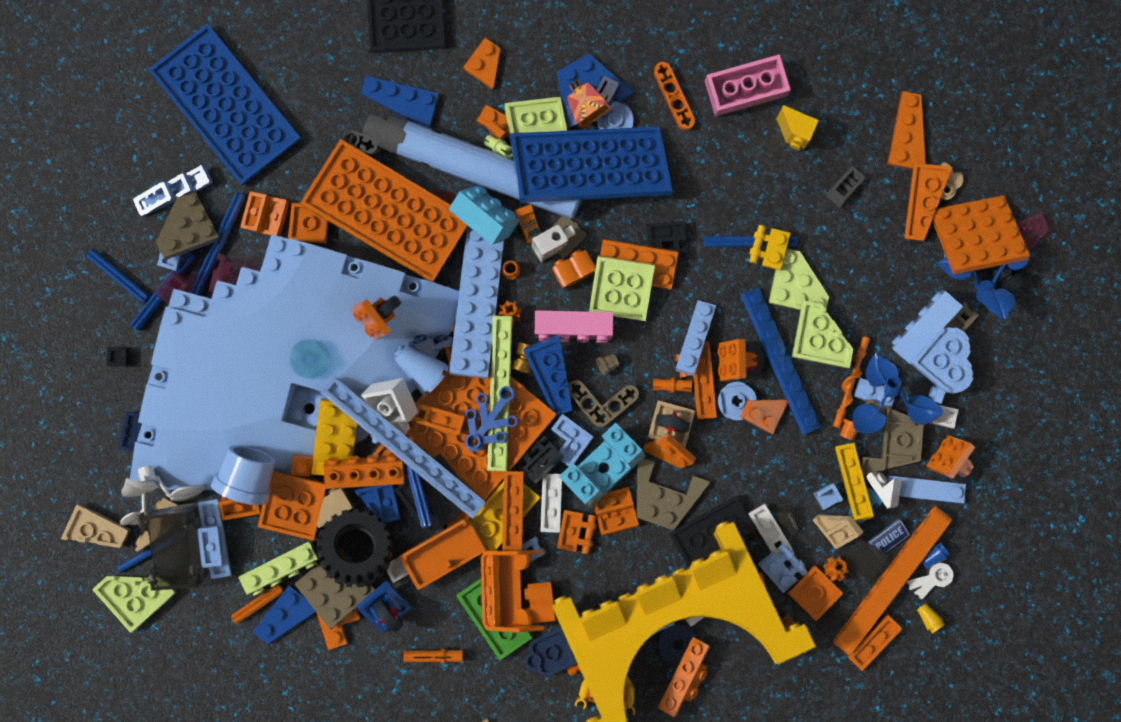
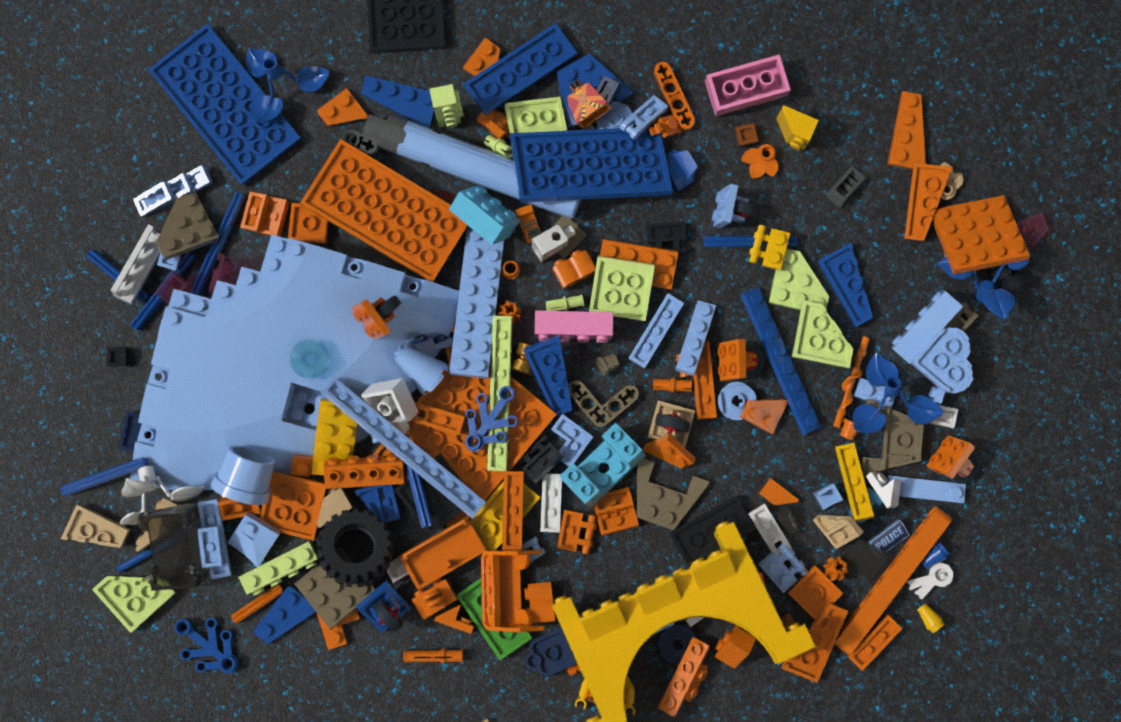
none -> blue axle [60,457,148,496]
none -> white fence [111,224,160,305]
none -> blue plant [175,617,239,674]
none -> light blue plate [228,511,281,567]
none -> blue plant [246,48,330,123]
none -> orange wing [317,88,368,127]
none -> orange brick [412,577,458,620]
none -> yellowish green brick [429,84,464,128]
none -> orange slope [434,604,475,634]
none -> blue plate [463,23,577,116]
none -> yellowish green axle [546,295,584,311]
none -> light blue plate [620,95,668,140]
none -> light blue plate [628,294,684,369]
none -> orange plate [649,115,681,138]
none -> blue slope [665,150,698,192]
none -> light blue plate [712,184,759,228]
none -> orange brick [714,625,756,669]
none -> dark orange plate [735,123,758,147]
none -> orange plate [741,144,778,179]
none -> orange tile [758,478,799,505]
none -> orange wing [781,603,848,683]
none -> blue wing [817,242,873,327]

